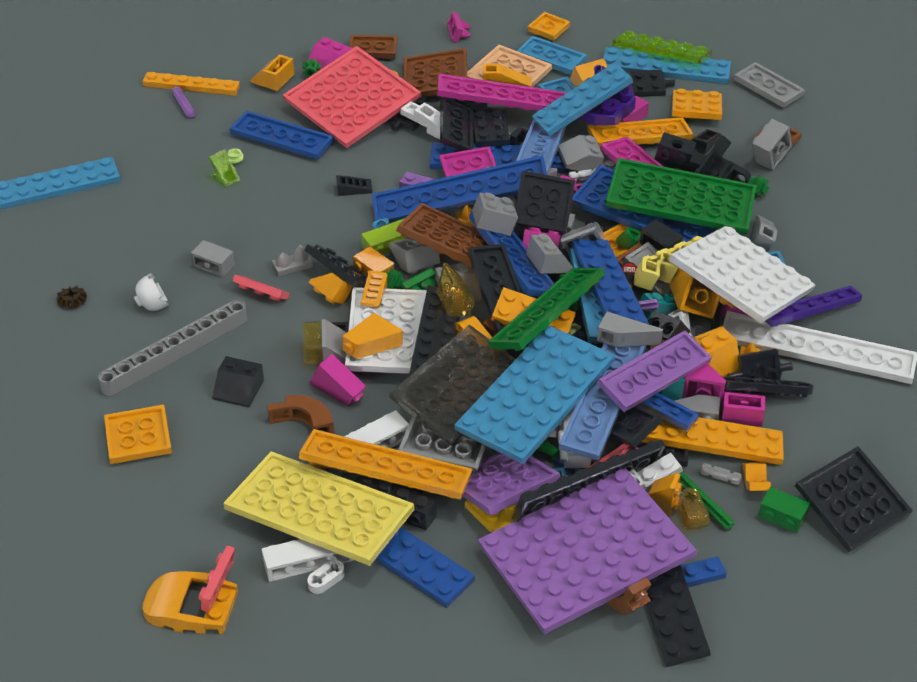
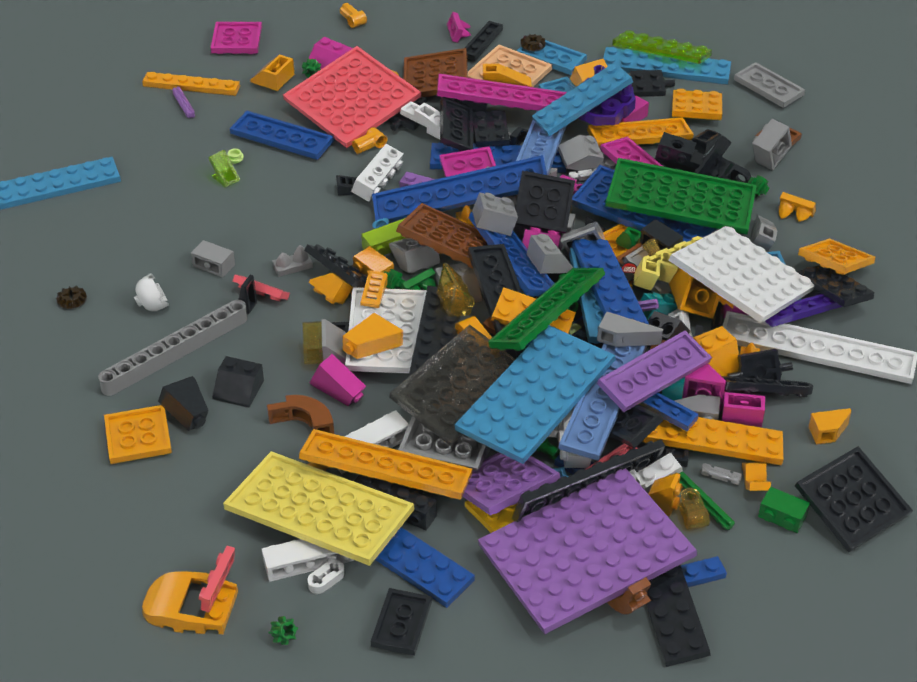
dark orange plate [349,35,398,59] -> none
light orange plate [528,12,570,41] -> none
none -> black slope [158,376,209,431]
none -> dark pink plate [210,22,262,54]
none -> black slope [238,274,257,314]
none -> green gear [268,616,298,645]
none -> light orange piece [340,3,367,28]
none -> white brick [351,144,403,202]
none -> light orange piece [352,127,387,154]
none -> black plate [370,588,432,656]
none -> black plate [465,21,503,61]
none -> dark brown gear [520,34,546,51]
none -> clear yellow bush [642,239,660,256]
none -> light orange tile [779,192,816,222]
none -> black plate [797,264,875,307]
none -> light orange plate [798,238,875,275]
none -> light orange slope [809,408,851,444]

